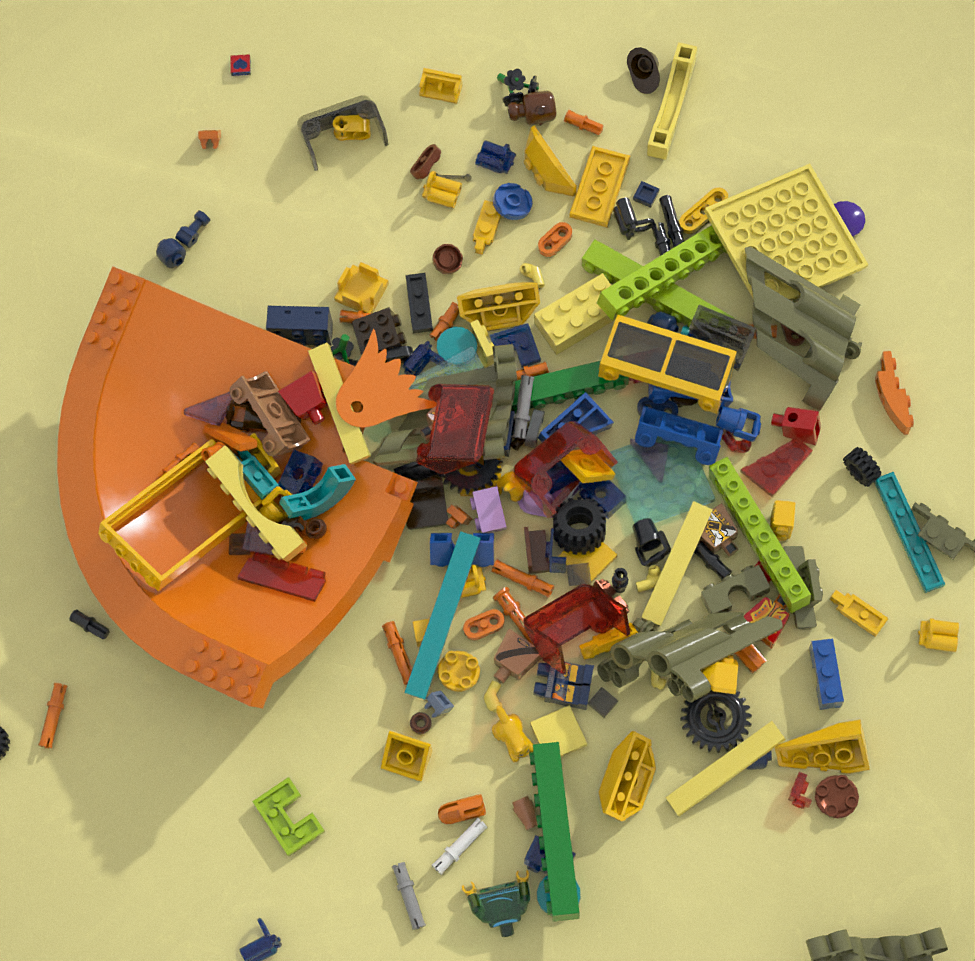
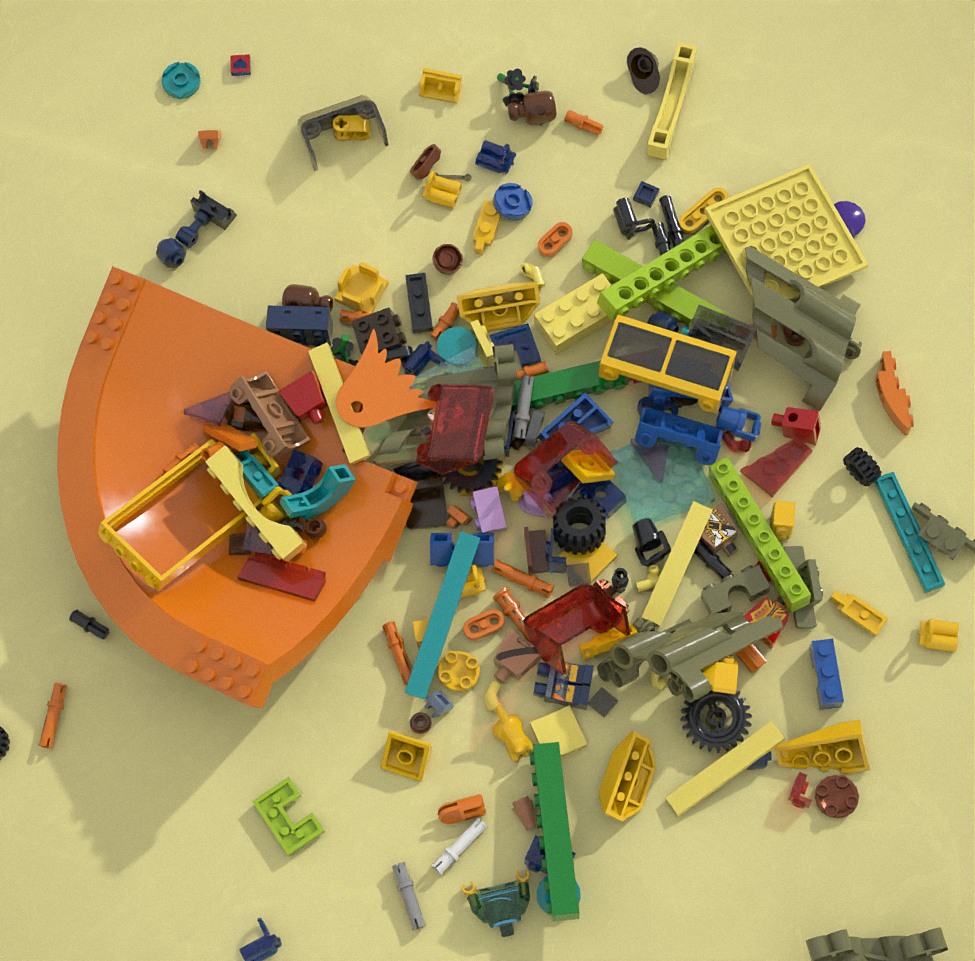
yellow wedge [523,125,576,196] -> none
yellow tile [569,146,630,228] -> none
none -> teal tile [162,62,201,99]
none -> black hinge [190,190,237,230]
none -> reddish brown piece [282,284,333,313]

